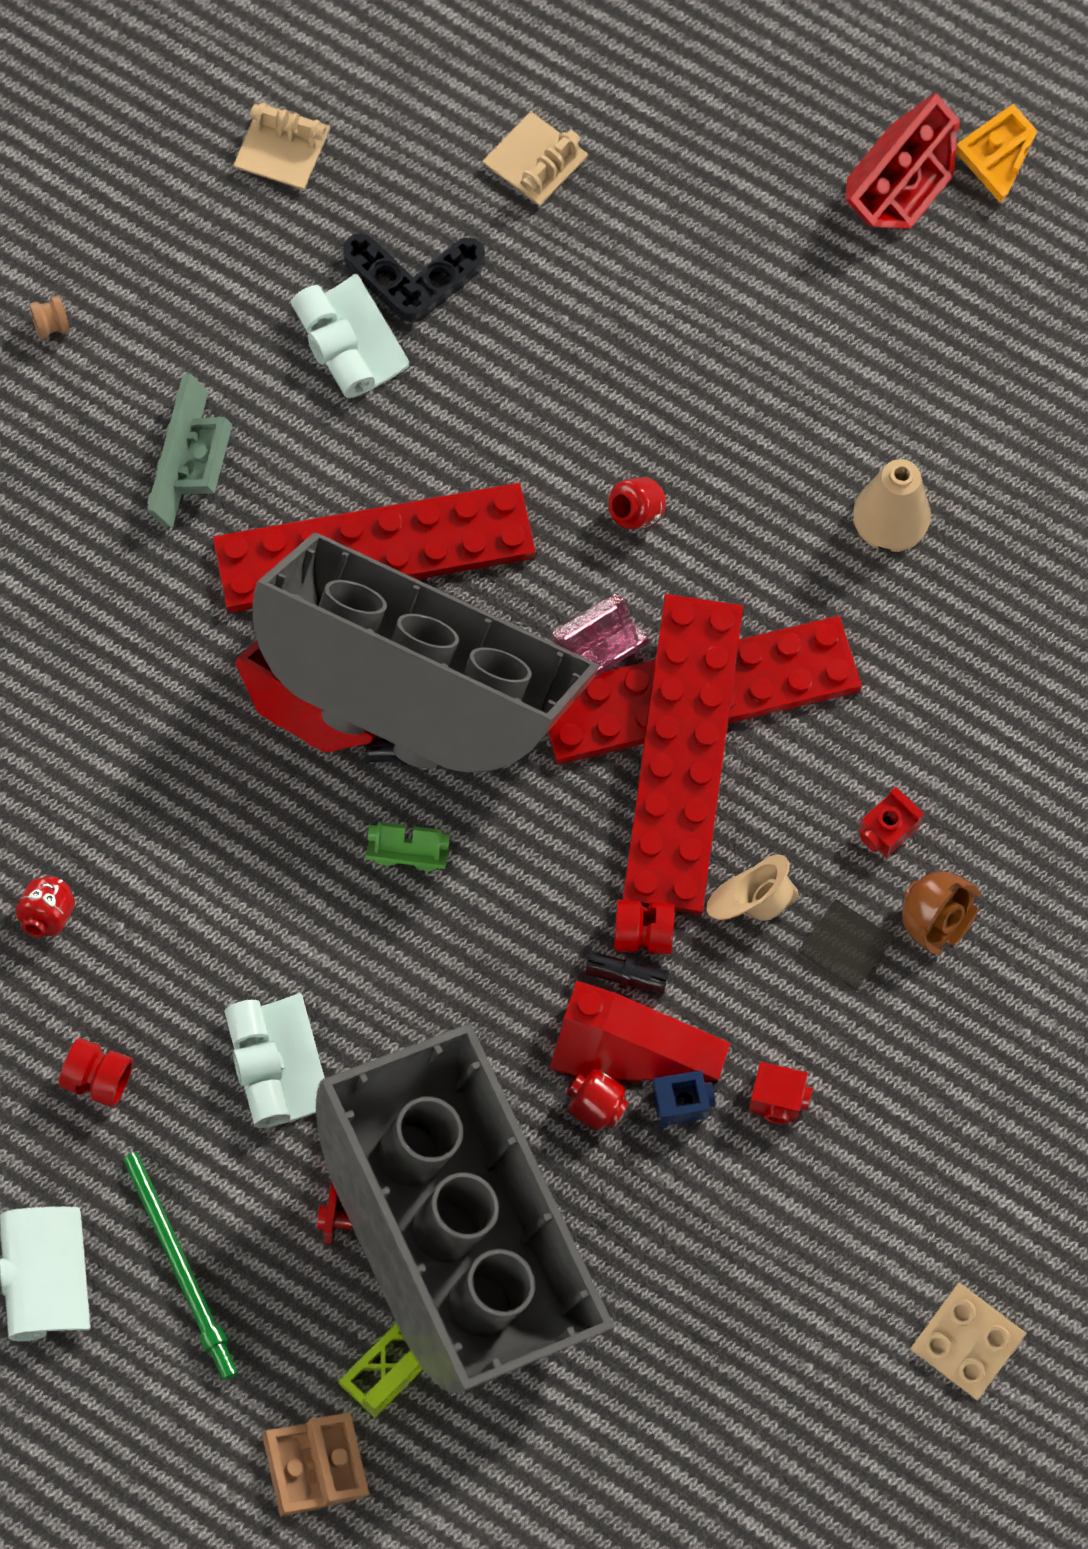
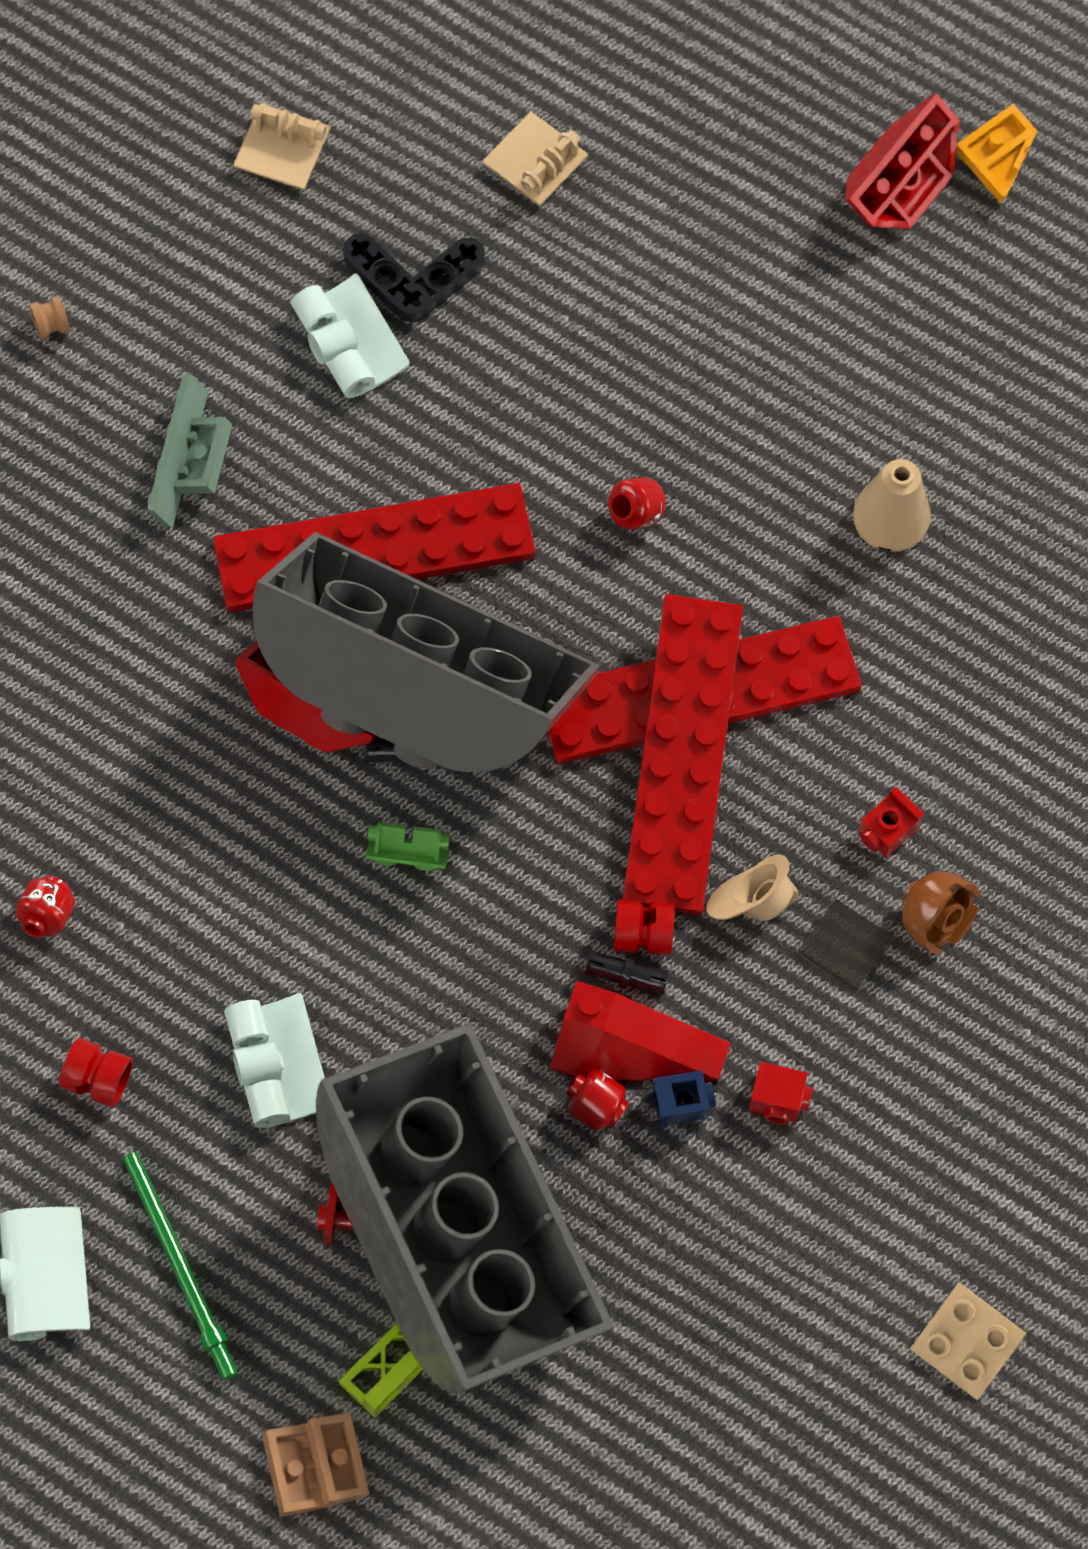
clear pink panel [551,593,650,677] -> none

